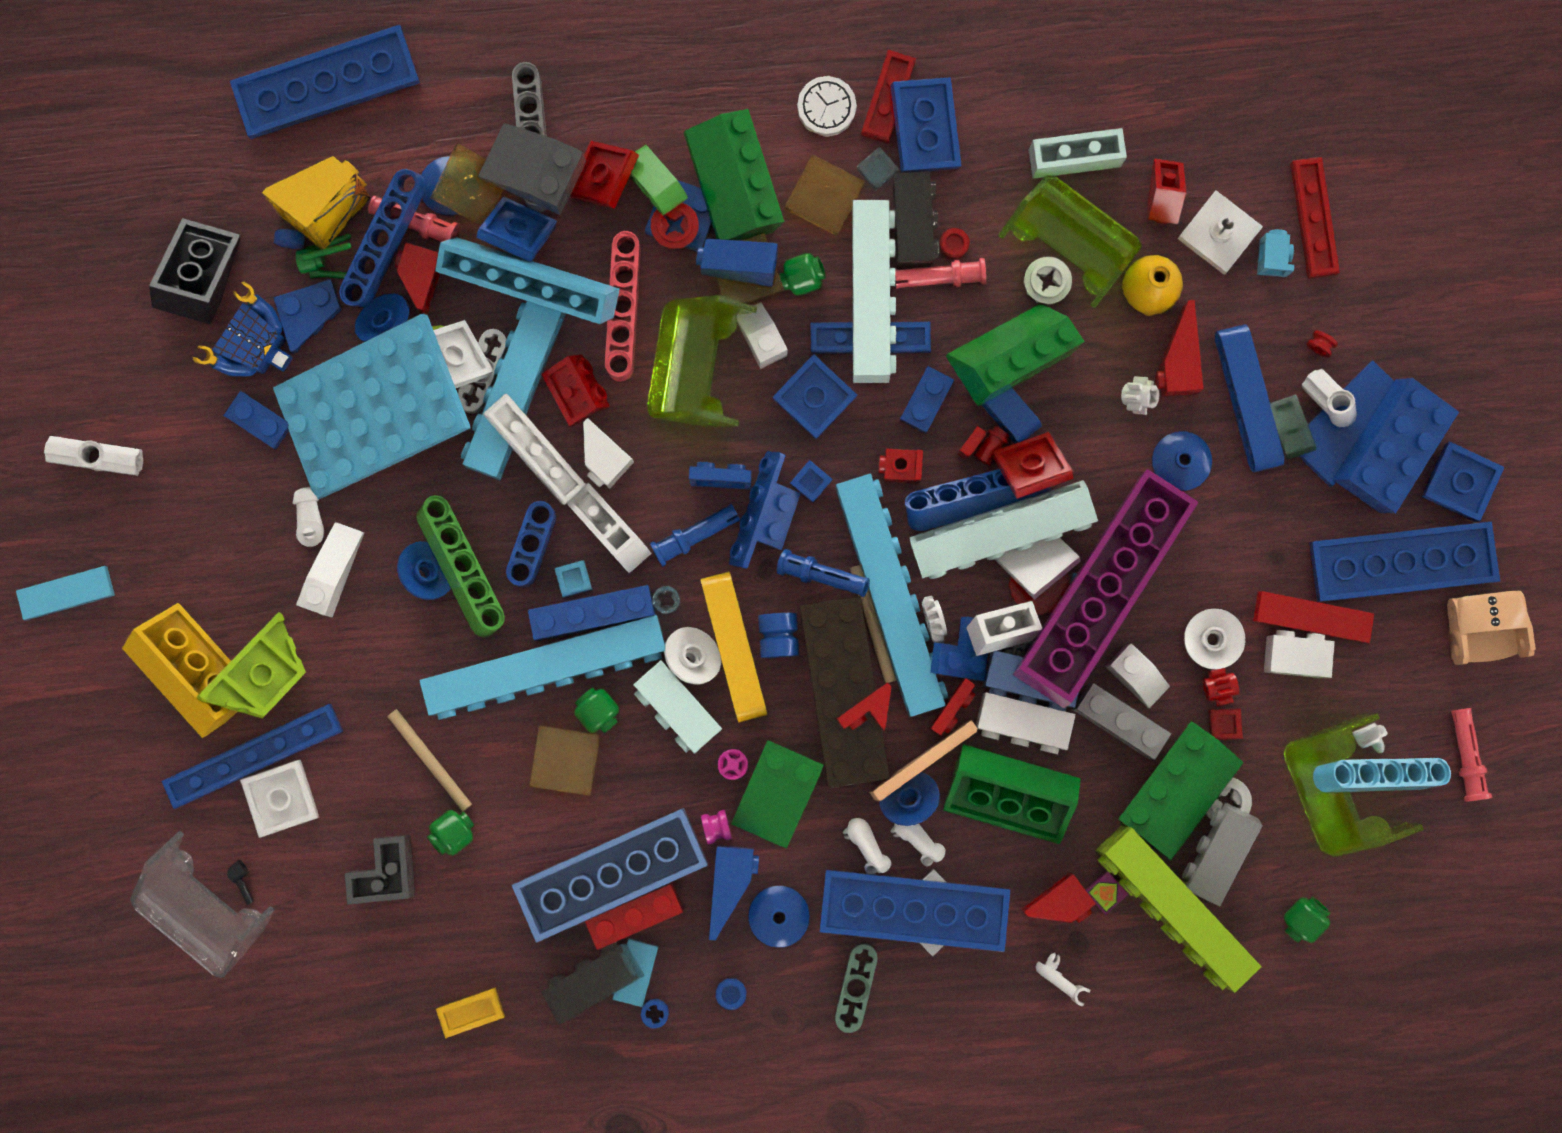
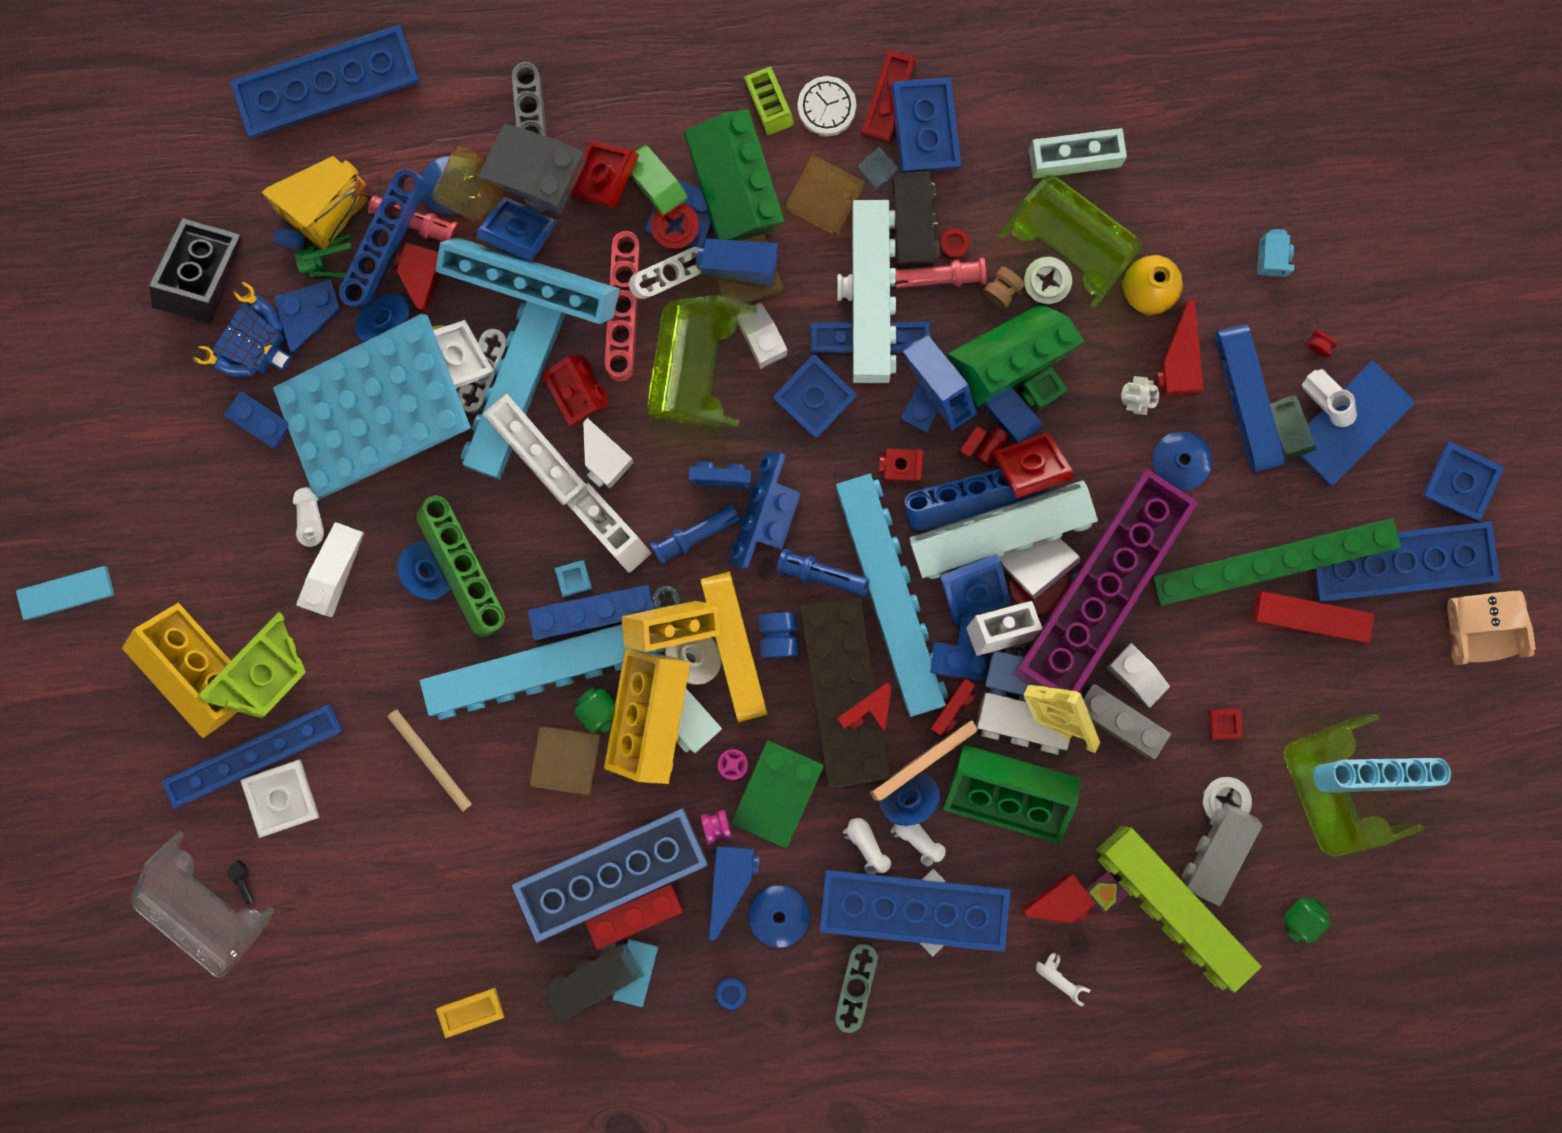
white piece [44,436,144,476] -> none
dark grey brick [345,834,415,905] -> none
green head [427,810,474,856] -> none
blue beam [506,501,557,588] -> none
blue bush [641,999,669,1028] -> none
green head [780,253,826,296] -> none
blue plate [790,460,833,503] -> none
tan bar [850,565,897,683] -> none
white gear [922,595,947,643] -> none
green slope [1118,721,1244,861] -> none
red slope [1147,159,1186,224] -> none
white tile [1177,190,1263,275] -> none
white dish [1184,609,1245,669] -> none
red gear [1202,668,1239,706] -> none
white brick [1264,630,1335,679] -> none
red tile [1290,157,1340,279] -> none
blue brick [1333,378,1459,513] -> none
white piece [1352,723,1388,753] -> none
coral pin [1451,708,1493,802] -> none
none -> yellow slope [604,648,690,784]
none -> yellow brick [622,601,721,652]
none -> white beam [629,247,701,299]
none -> lime slope [744,66,794,135]
none -> white bush [837,274,853,301]
none -> slope [903,335,977,431]
none -> blue plate [940,554,1011,626]
none -> medium nougat wheel [983,267,1025,309]
none -> green bracket [1020,366,1068,412]
none -> light yellow wing [1023,685,1100,753]
none -> green plate [1152,518,1401,606]

